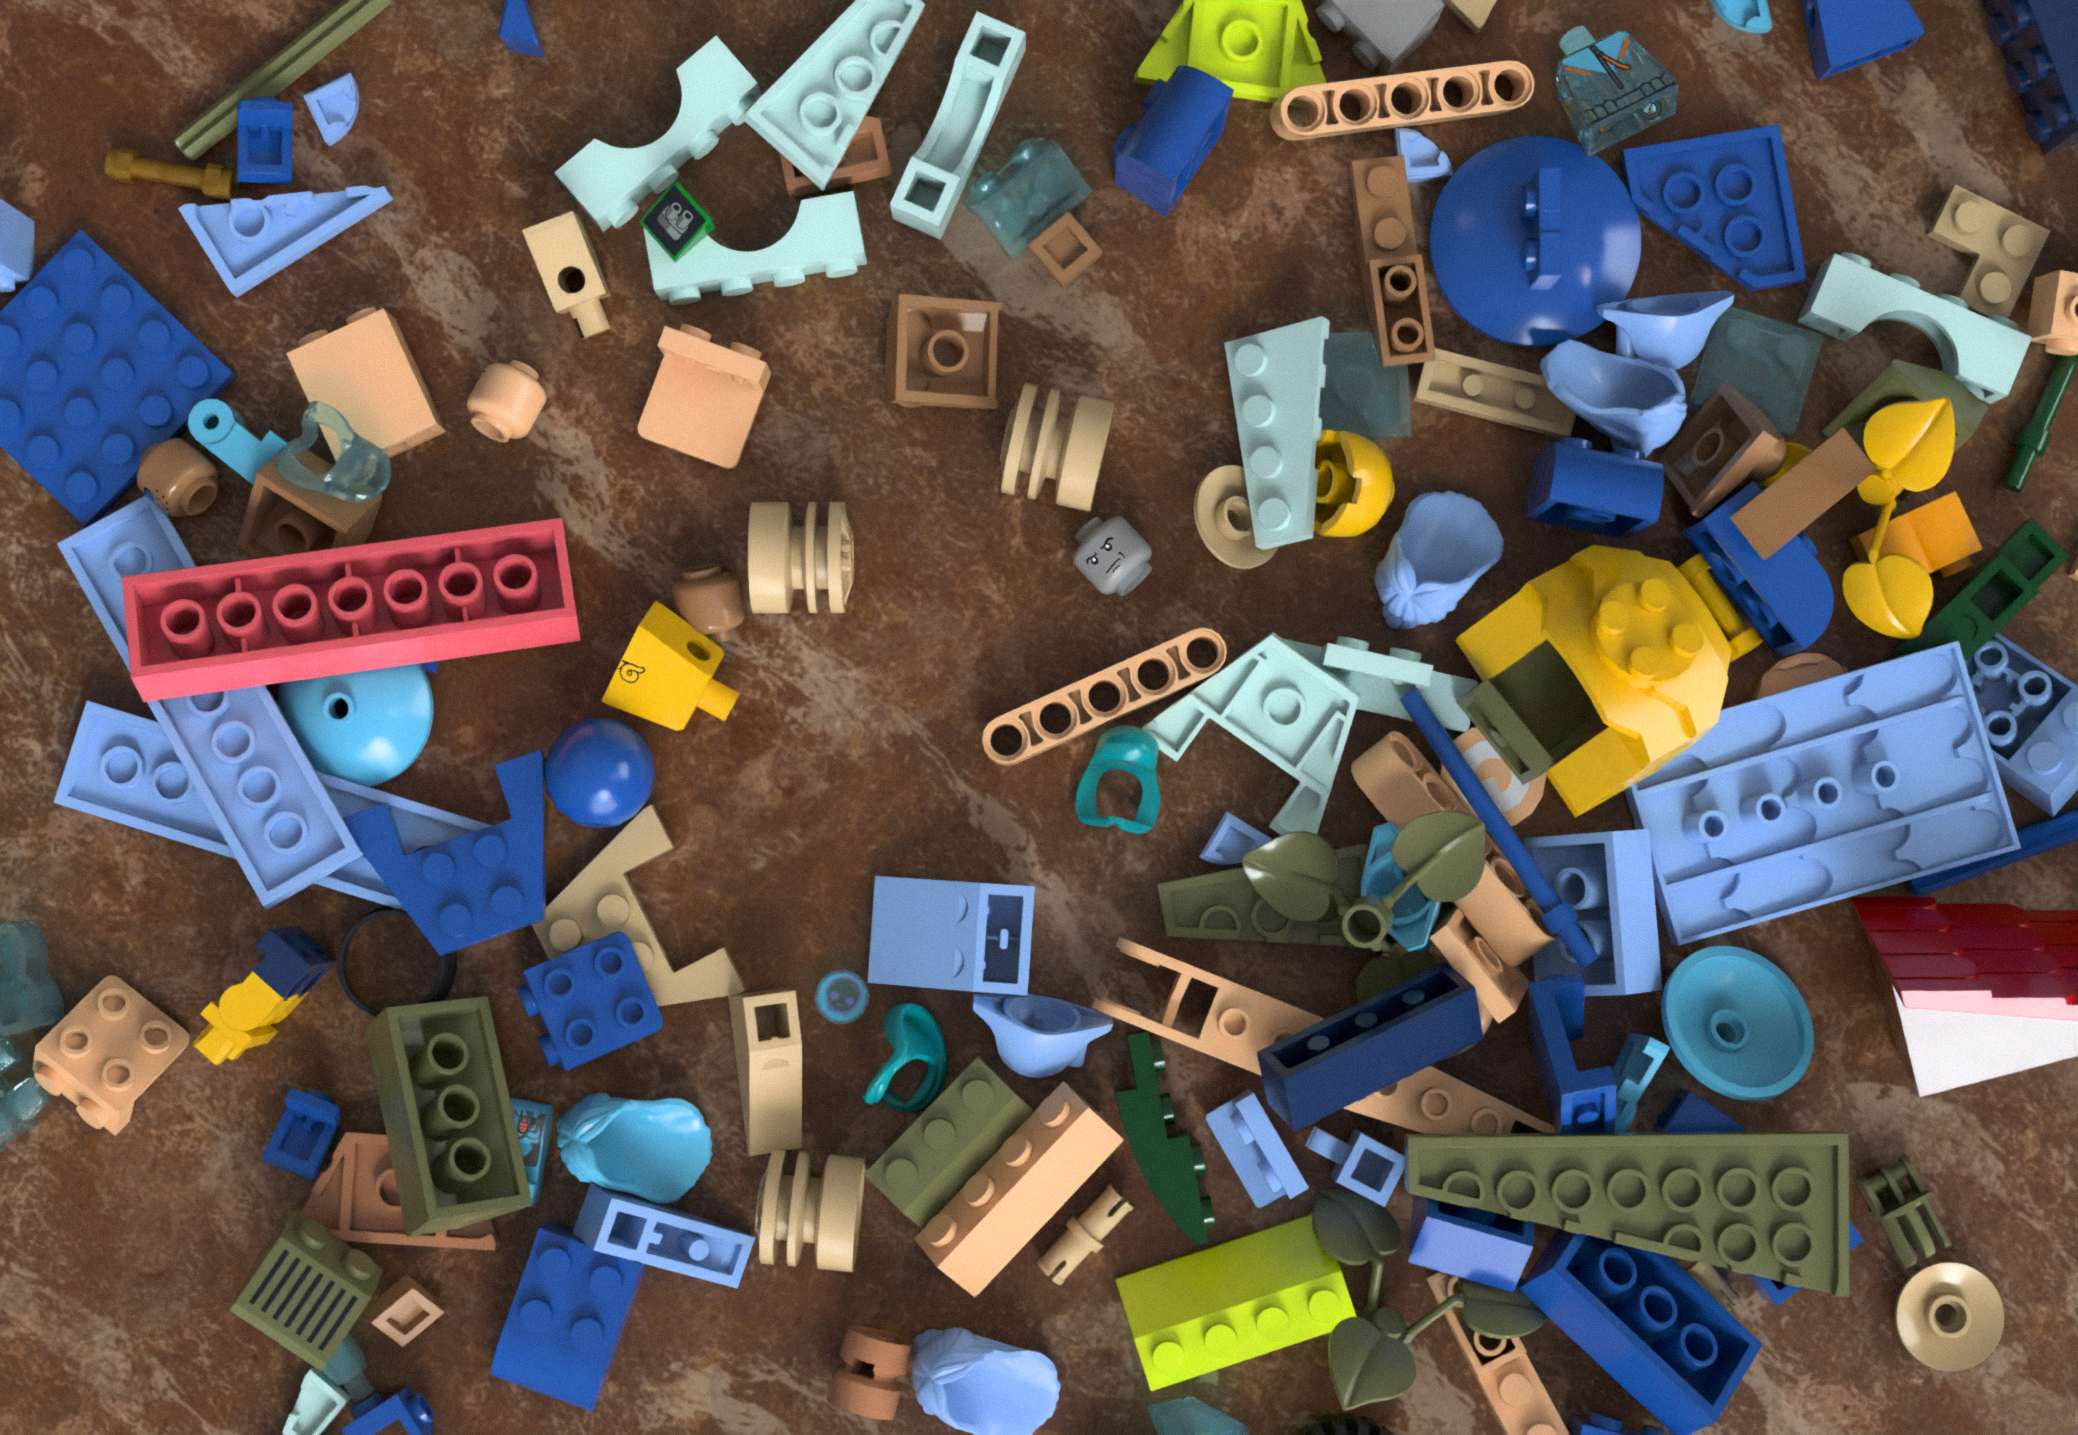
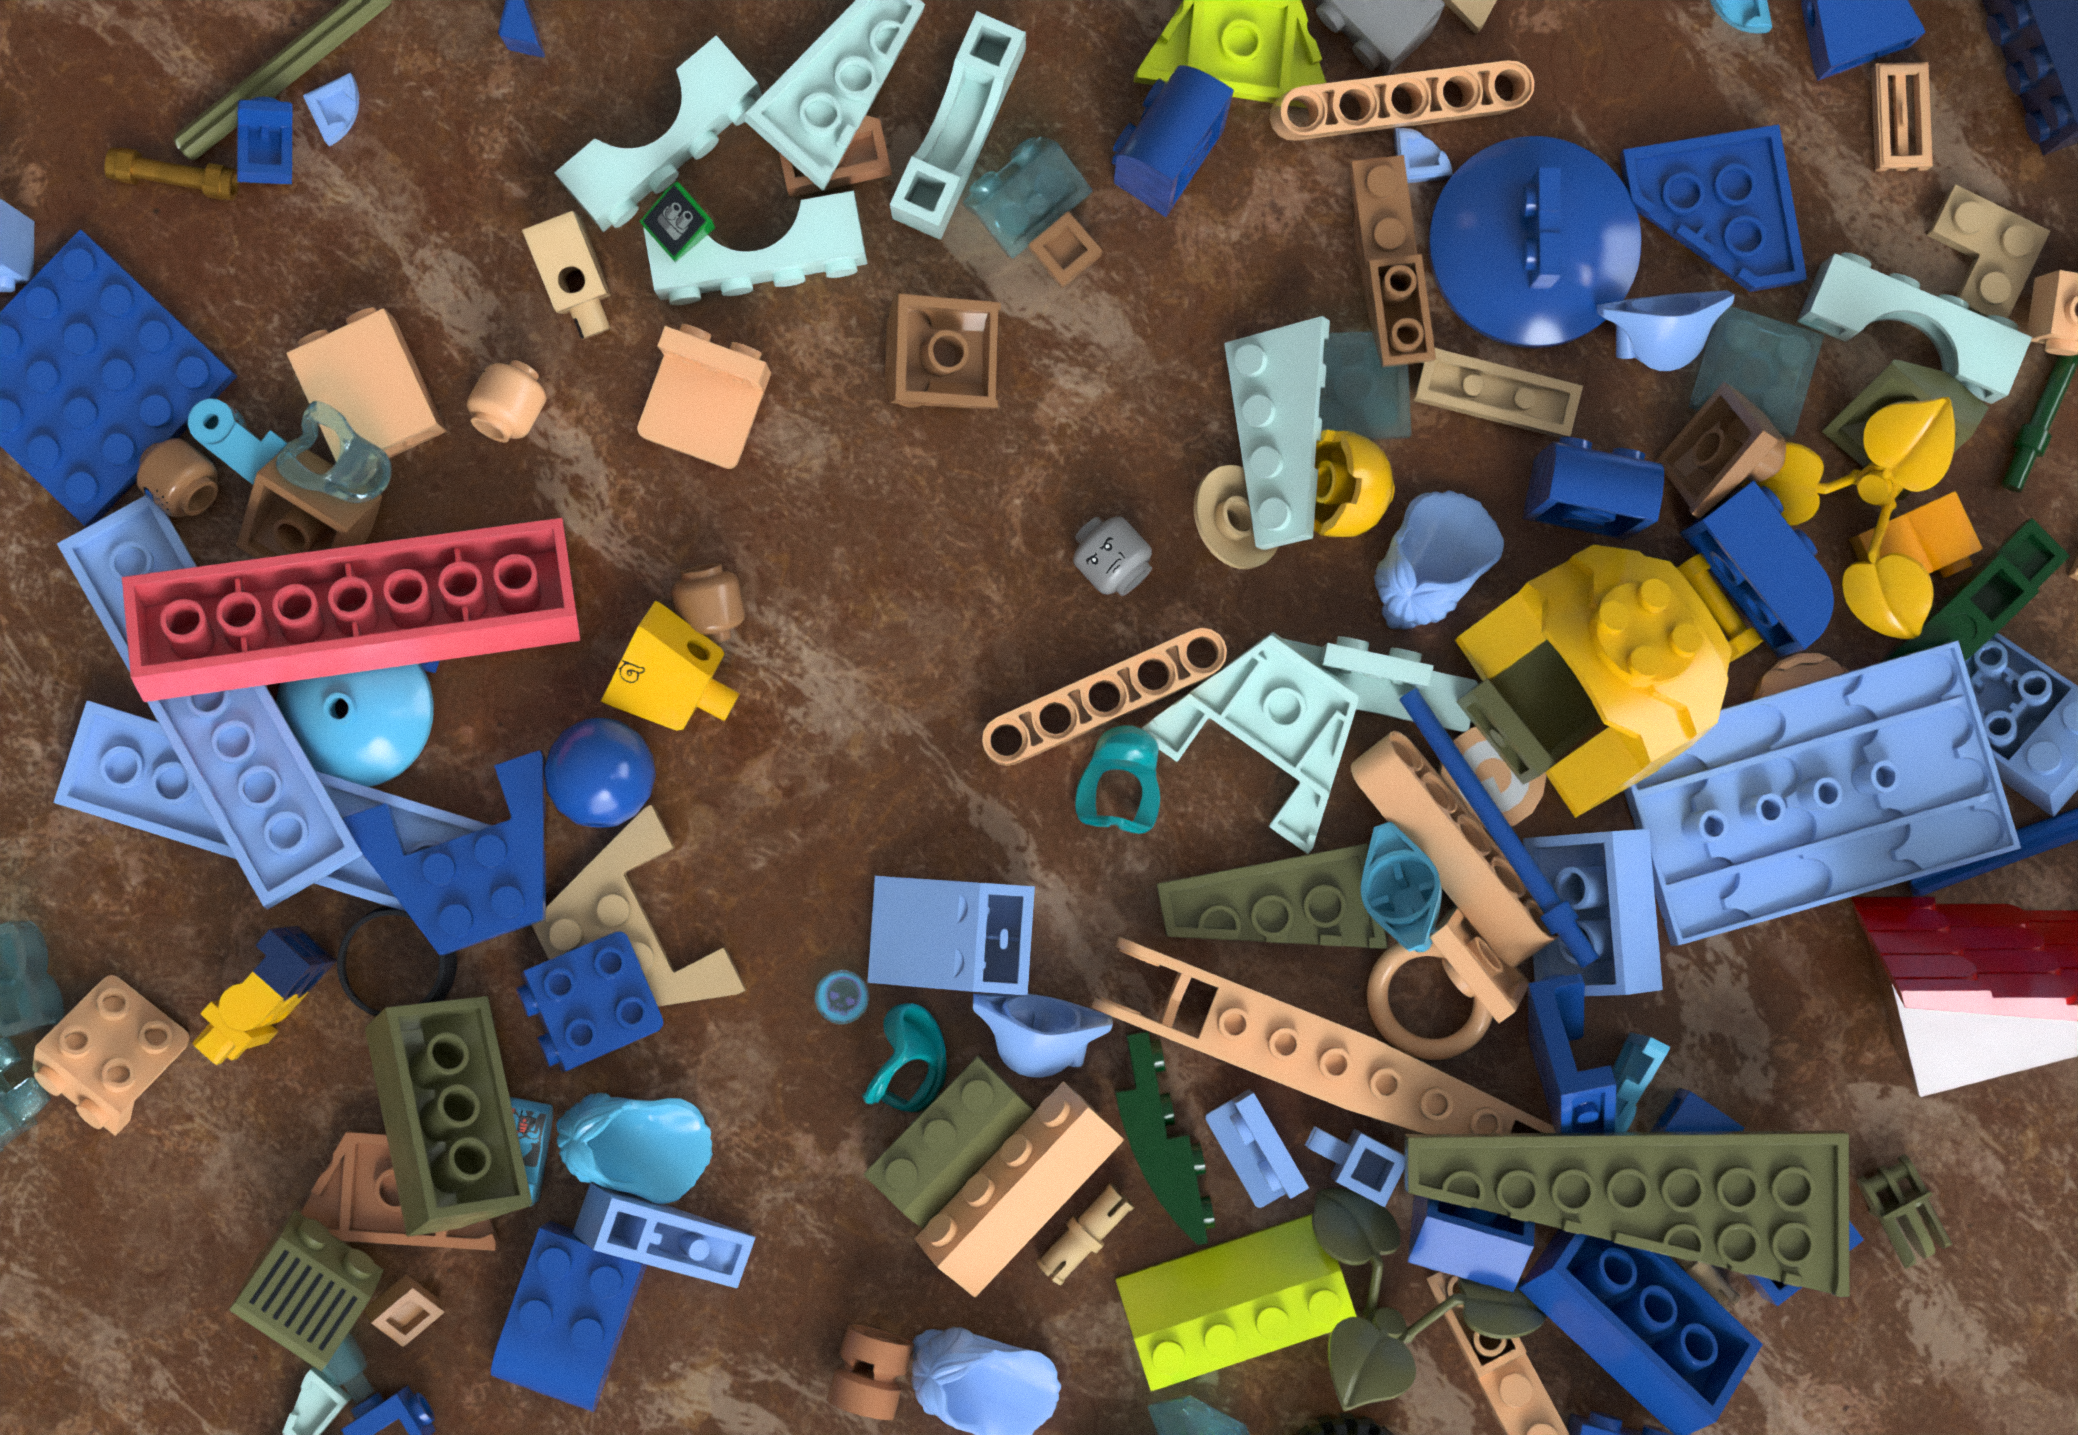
light blue wing [178,185,394,297] -> none
blue bracket [262,1088,342,1182] -> none
tan slope [728,988,802,1156] -> none
tan wheel [748,502,854,613] -> none
tan wheel [755,1149,865,1272] -> none
tan wheel [1000,382,1114,512] -> none
light blue tile [1199,812,1272,865] -> none
olive plant [1242,811,1486,1003] -> none
dark blue brick [1257,962,1484,1131] -> none
light blue hair [1540,339,1687,458] -> none
clear light blue torso [1556,26,1679,158] -> none
medium azure dish [1661,946,1814,1101] -> none
medium nougat tile [1730,427,1877,561] -> none
tan dish [1895,1262,2004,1372] -> none
none -> light nougat tile [1871,62,1933,172]

